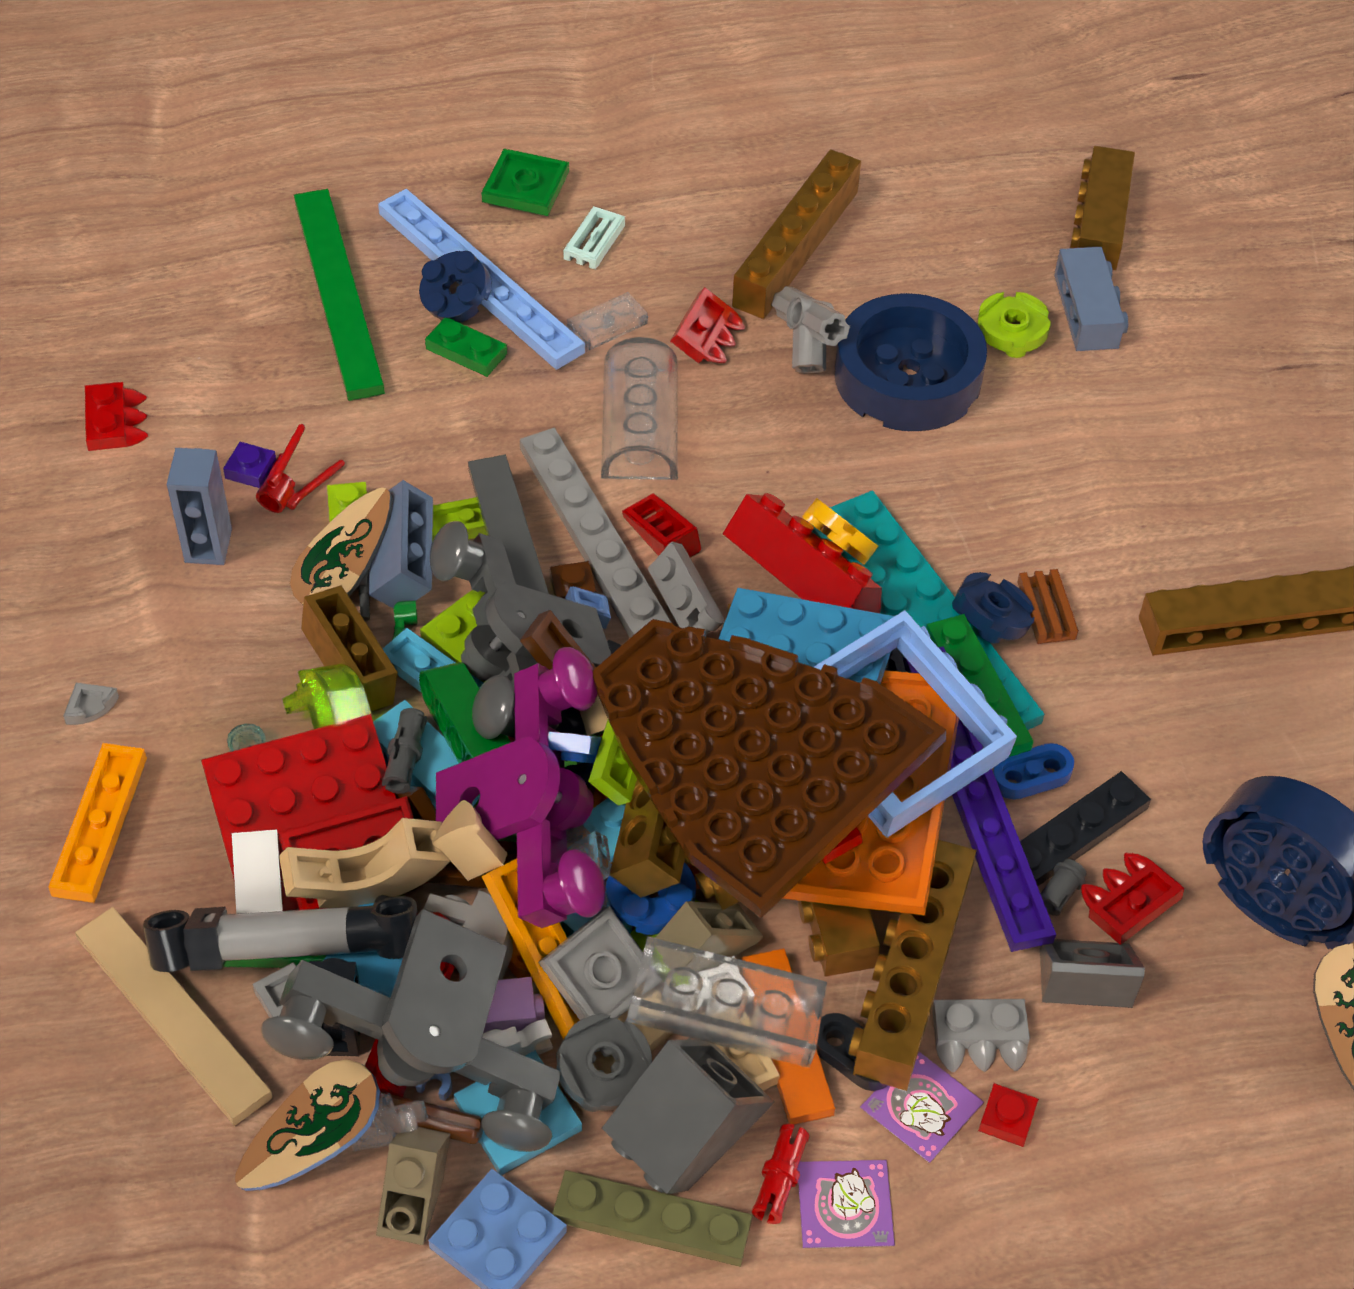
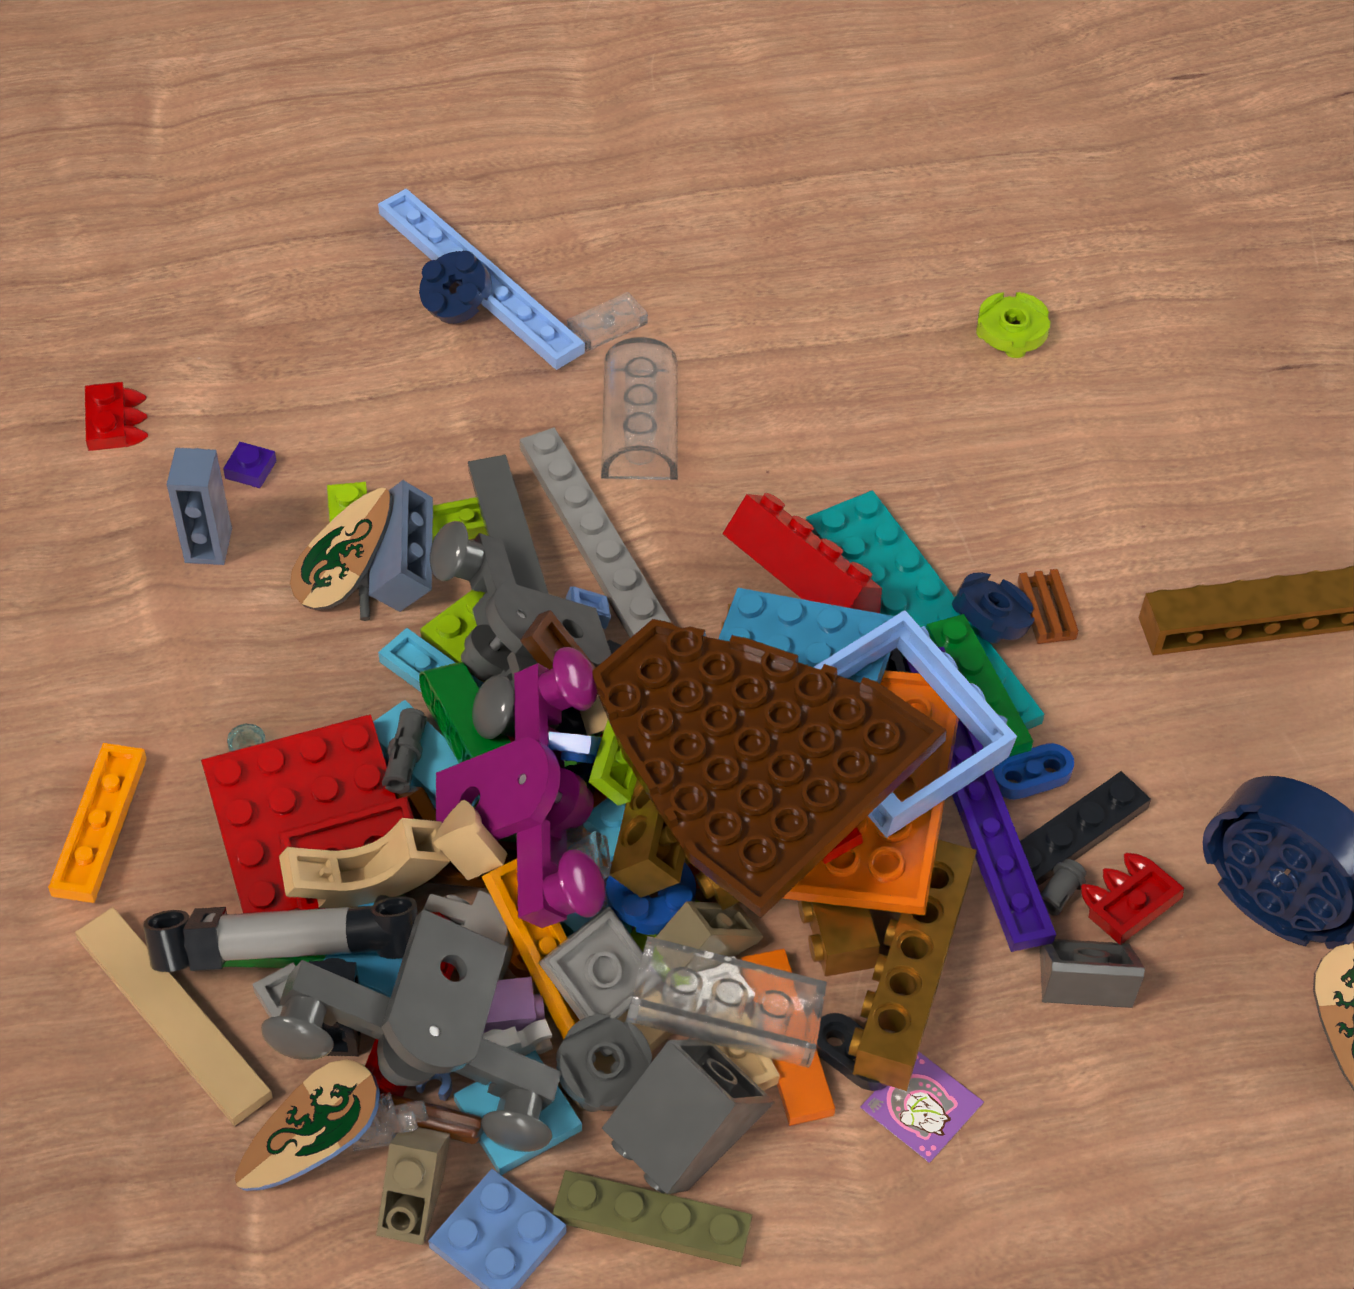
light grey tile [63,682,119,725] -> none
white tile [232,829,283,914] -> none
red plant [256,424,345,513] -> none
clear neon green brick [282,664,373,729] -> none
green tile [293,189,385,401] -> none
pearl gold brick [301,585,398,717] -> none
green hand [392,601,418,640] -> none
green plate [425,318,507,377] -> none
green plate [481,149,569,216] -> none
reddish brown plate [550,561,596,599] -> none
light aqua tile [563,206,625,270] -> none
red slope [622,493,701,557] -> none
light grey plate [648,542,724,635] -> none
red plate [670,287,745,363] -> none
pearl gold brick [732,149,861,319] -> none
red pin [751,1124,810,1224] -> none
light grey piece [771,286,850,374] -> none
sticker [797,1160,895,1248] -> none
yellow plate [802,498,879,565] -> none
dark blue brick [834,293,987,431] -> none
light grey plate [932,999,1030,1072] -> none
red plate [978,1083,1039,1147] -> none
sand blue brick [1054,247,1128,351] -> none
pearl gold brick [1070,146,1135,270] -> none

